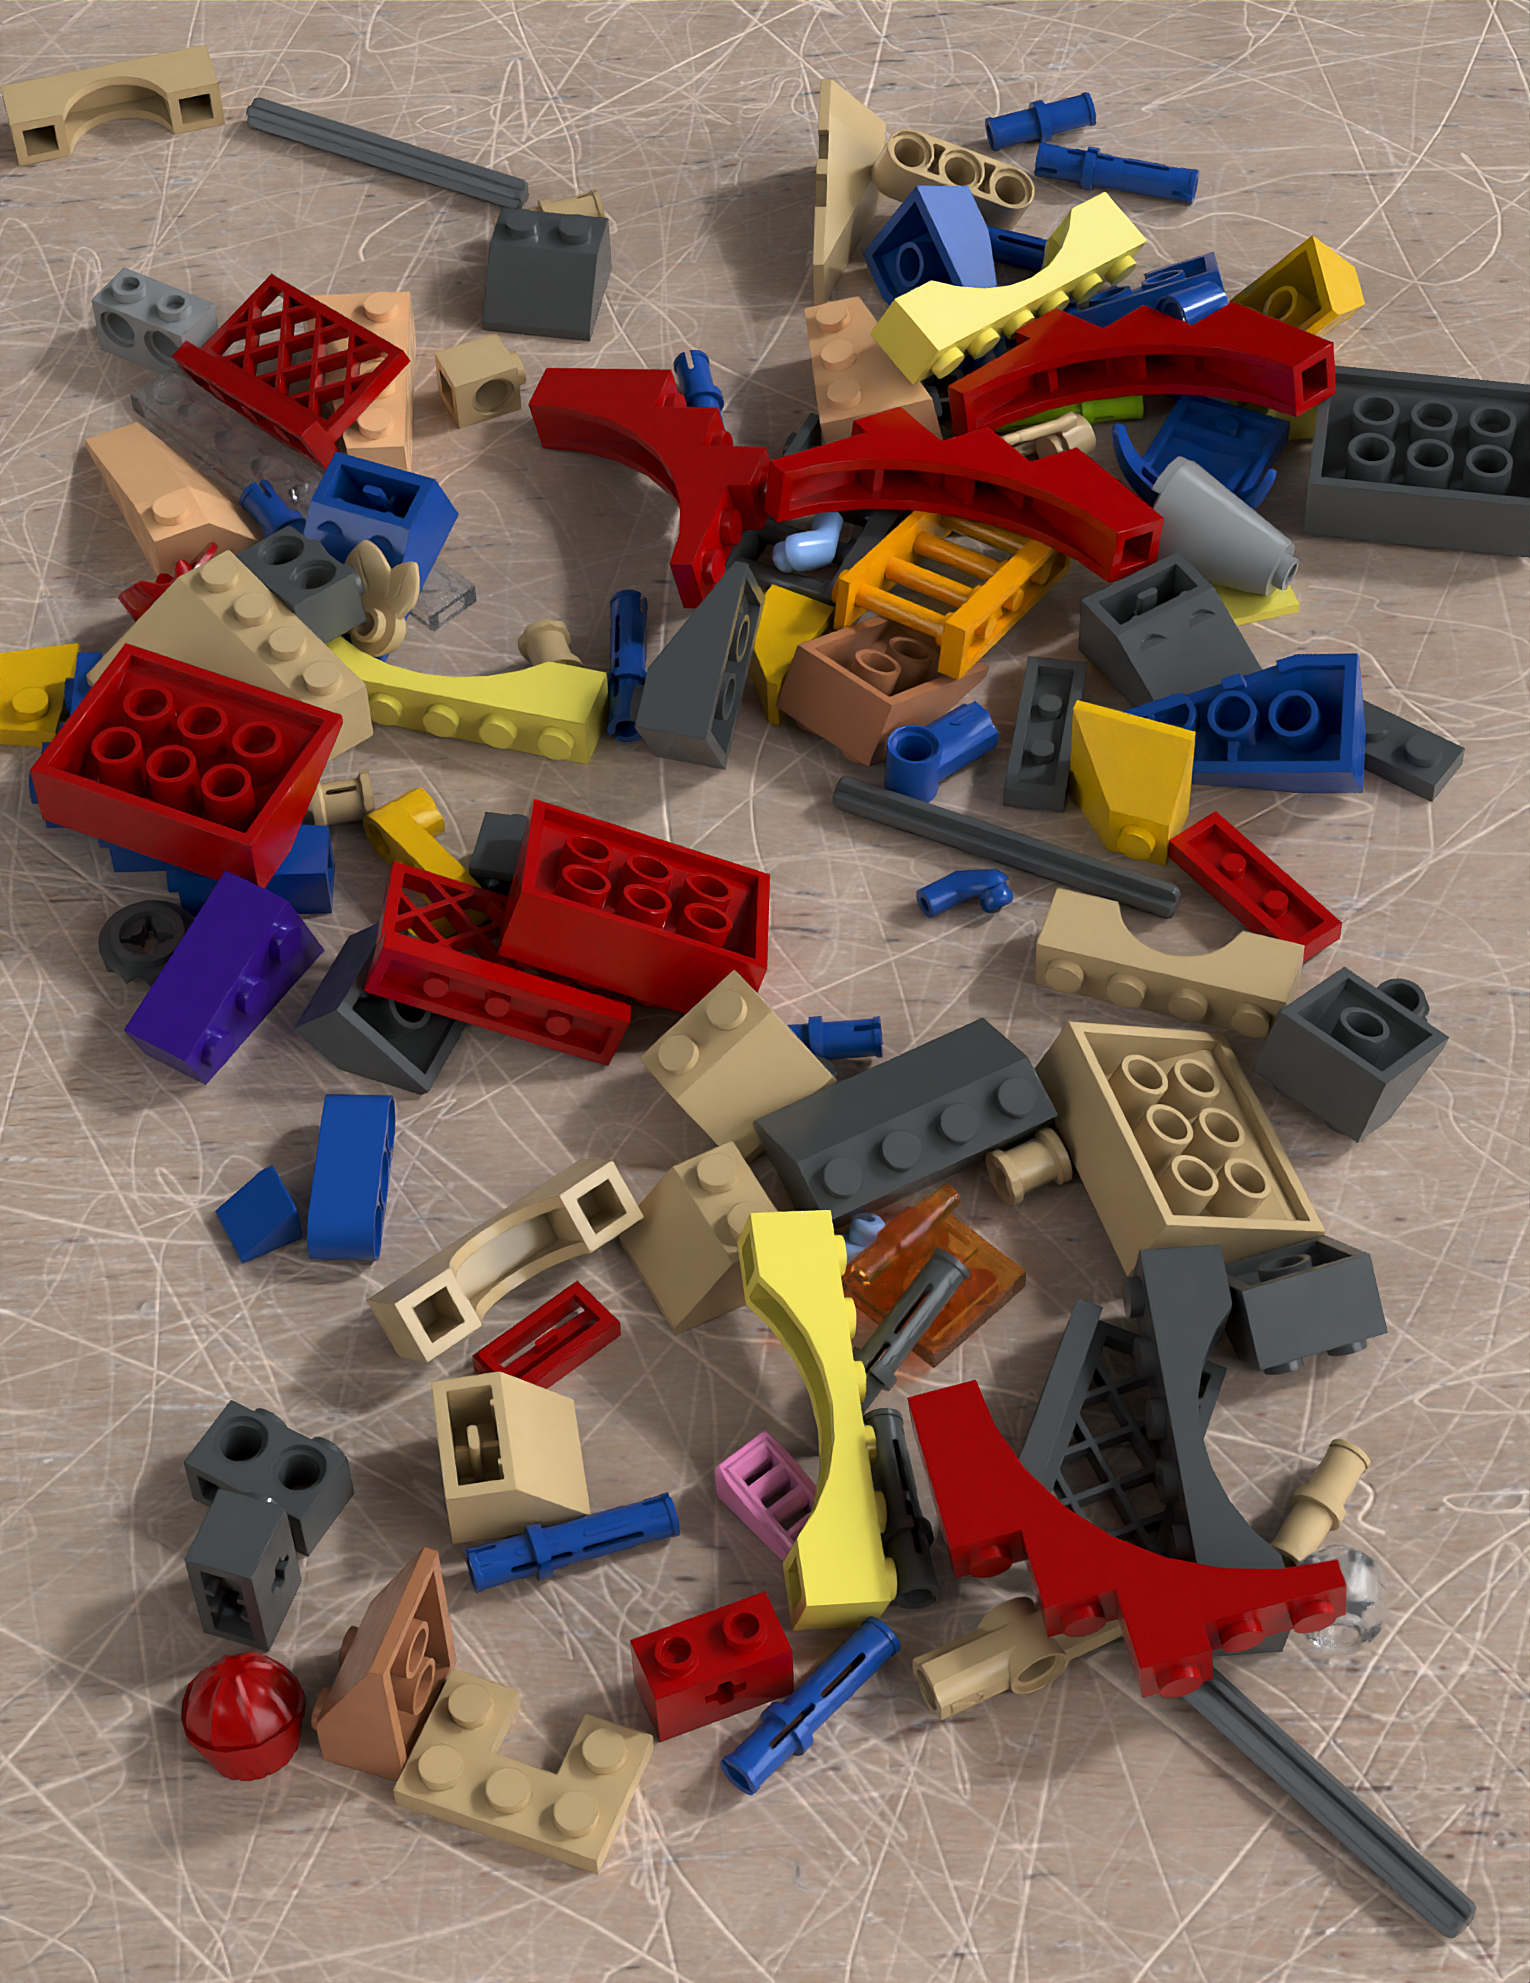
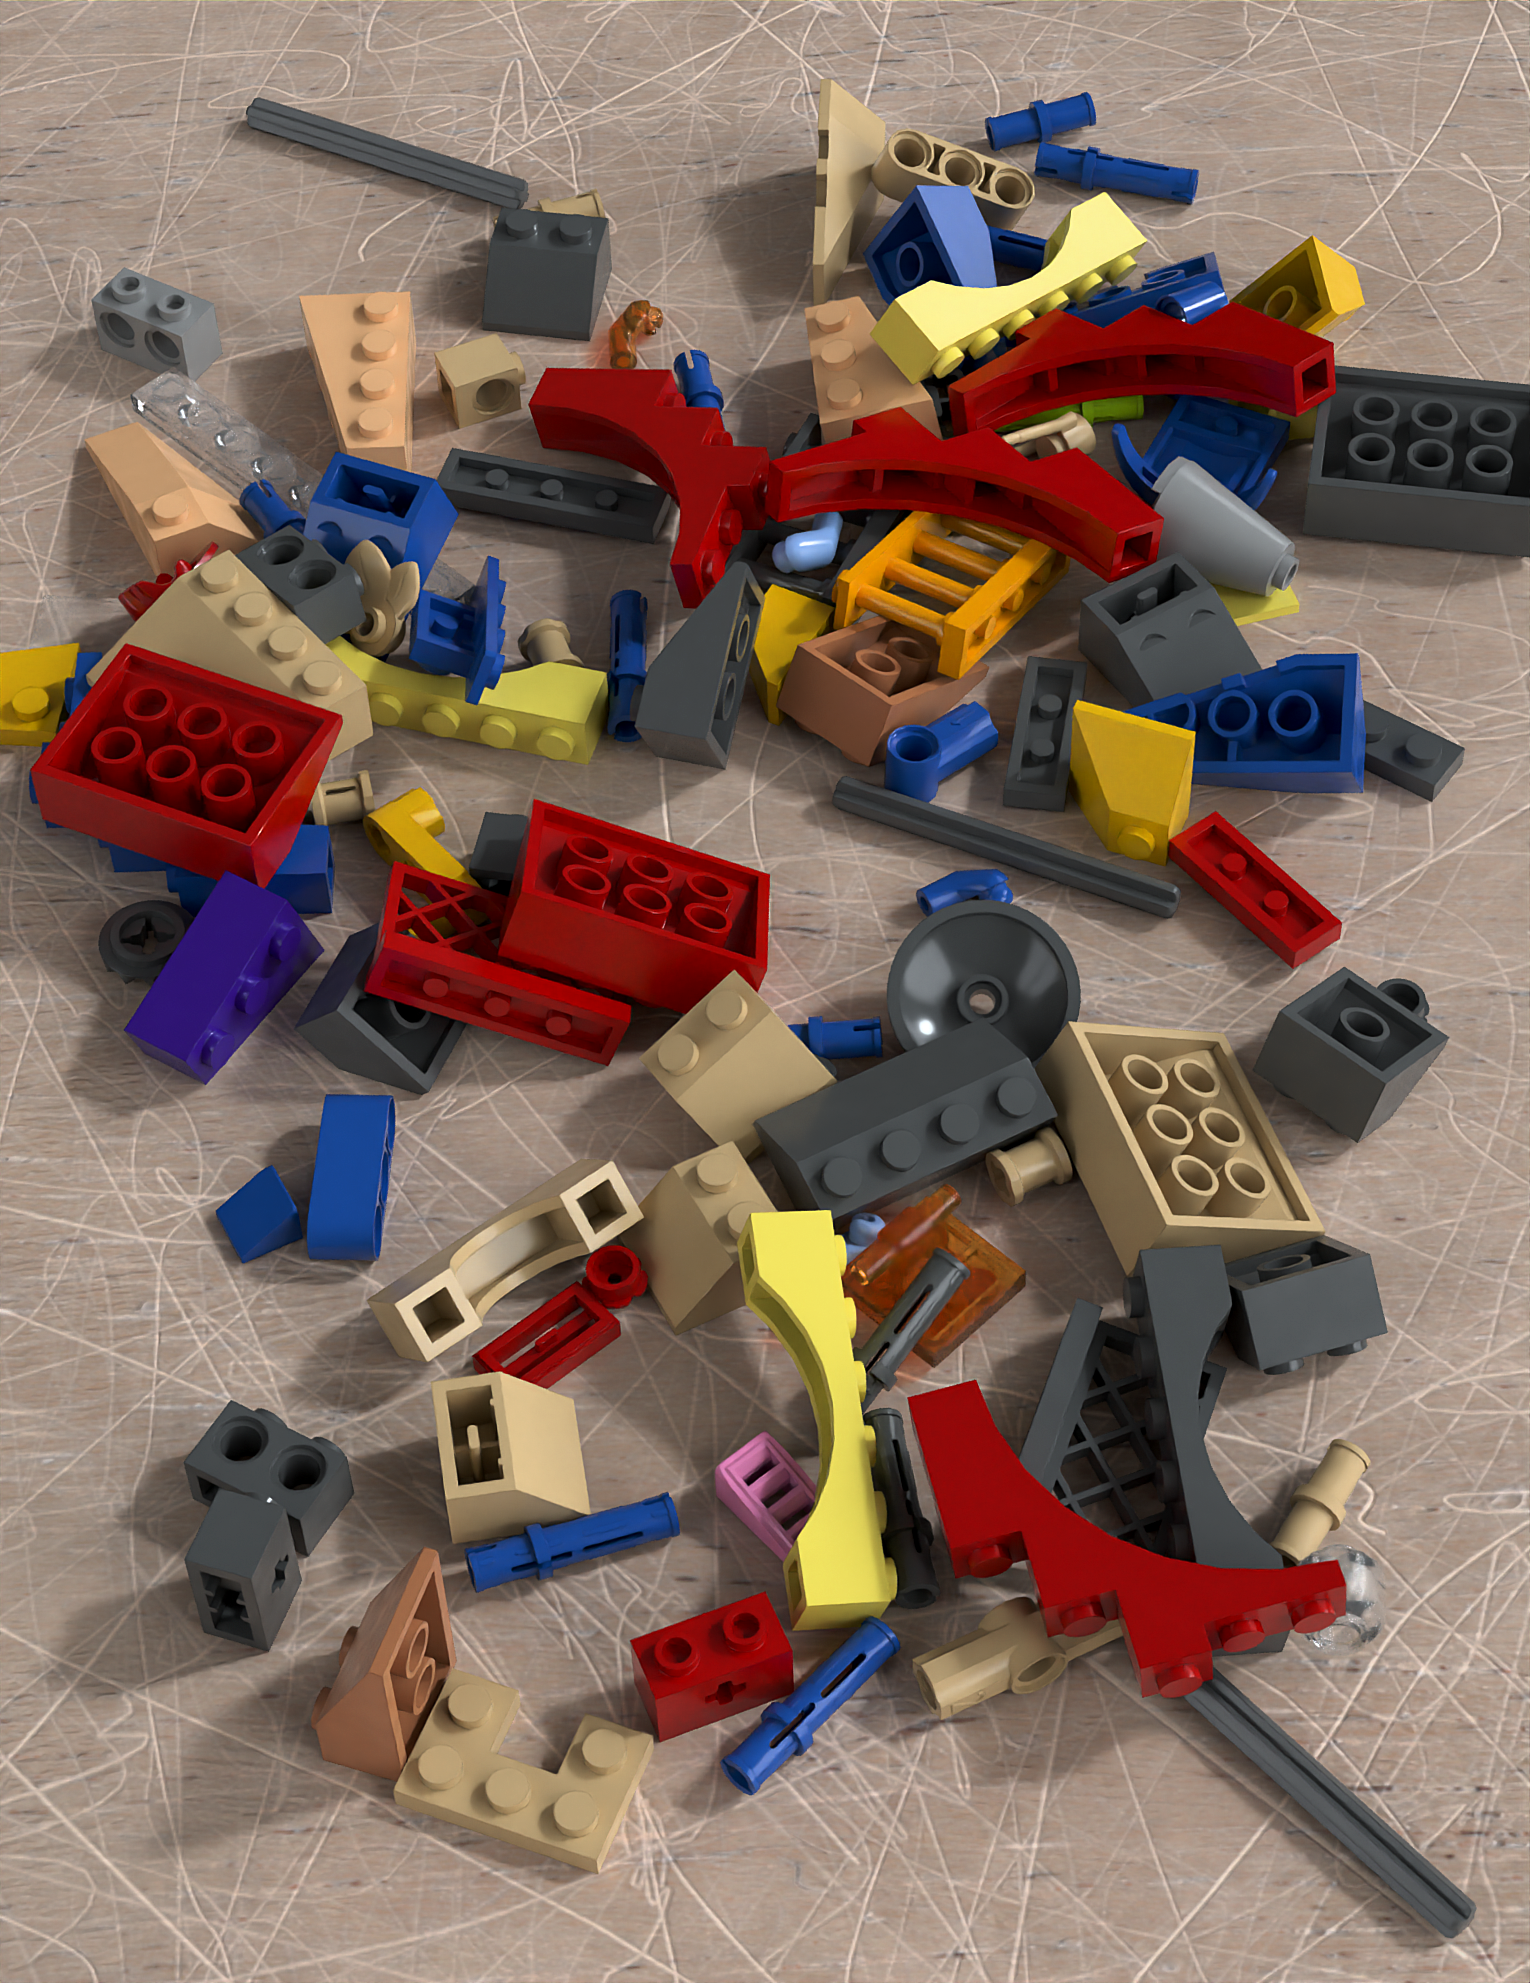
tan arch [0,45,225,166] -> none
red fence [172,273,411,470] -> none
red piece [181,1651,306,1781] -> none
tan arch [1035,888,1305,1039] -> none
none -> blue bracket [408,556,506,706]
none -> dark grey plate [436,448,671,544]
none -> red plate [582,1245,648,1309]
none -> clear orange arm [608,300,664,369]
none -> dark grey dish [887,900,1081,1069]

